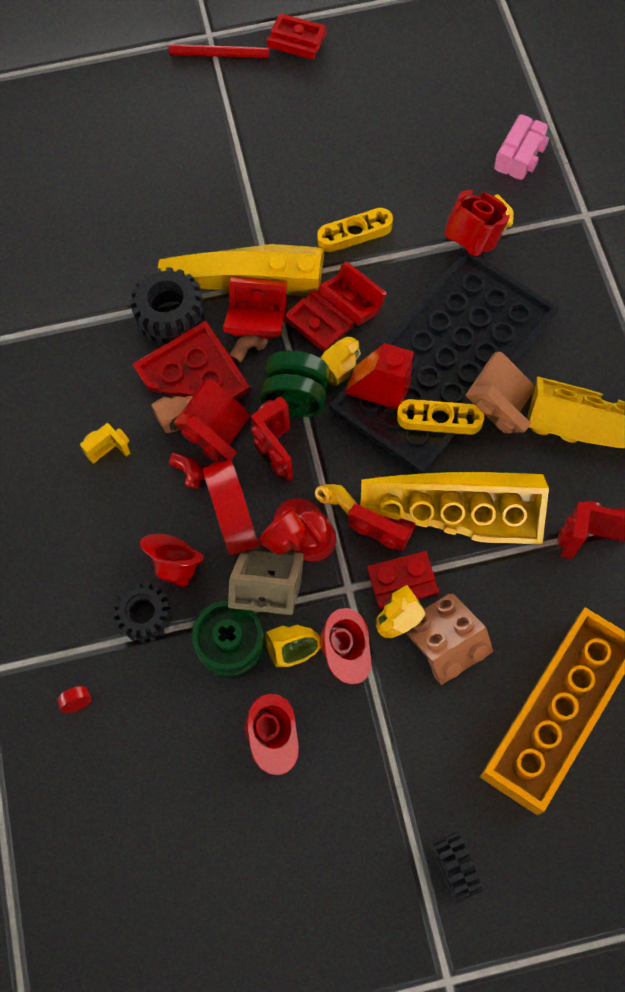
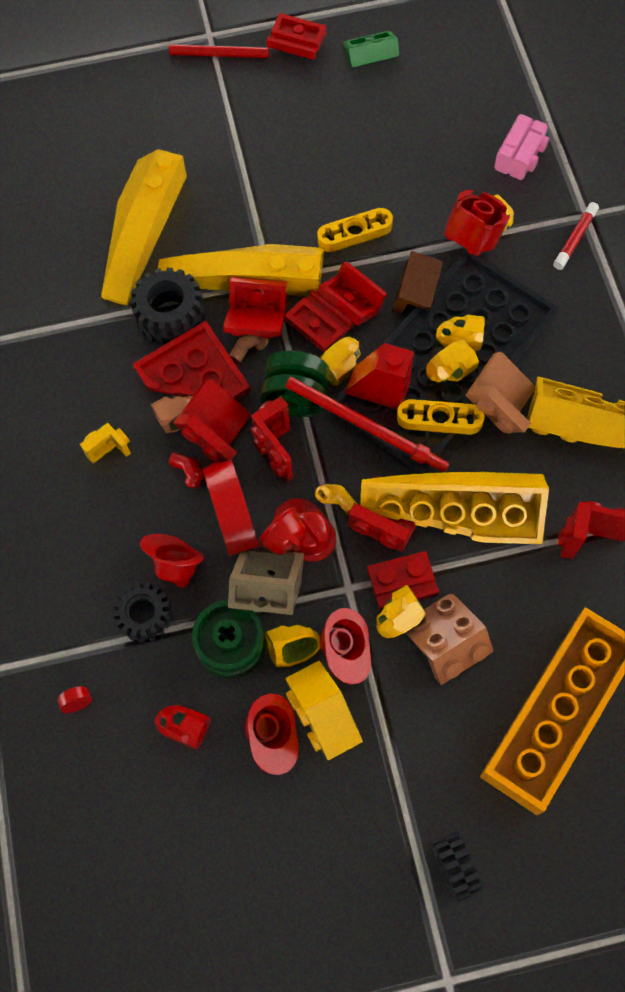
none -> yellow wedge [101,149,187,306]
none -> red rock [154,705,211,750]
none -> red bar [285,376,449,473]
none -> yellow brick [285,660,363,760]
none -> green slope [343,30,399,67]
none -> reddish brown panel [391,251,443,314]
none -> yellow rock [426,340,479,382]
none -> yellow rock [436,315,485,351]
none -> red bar [553,202,599,270]

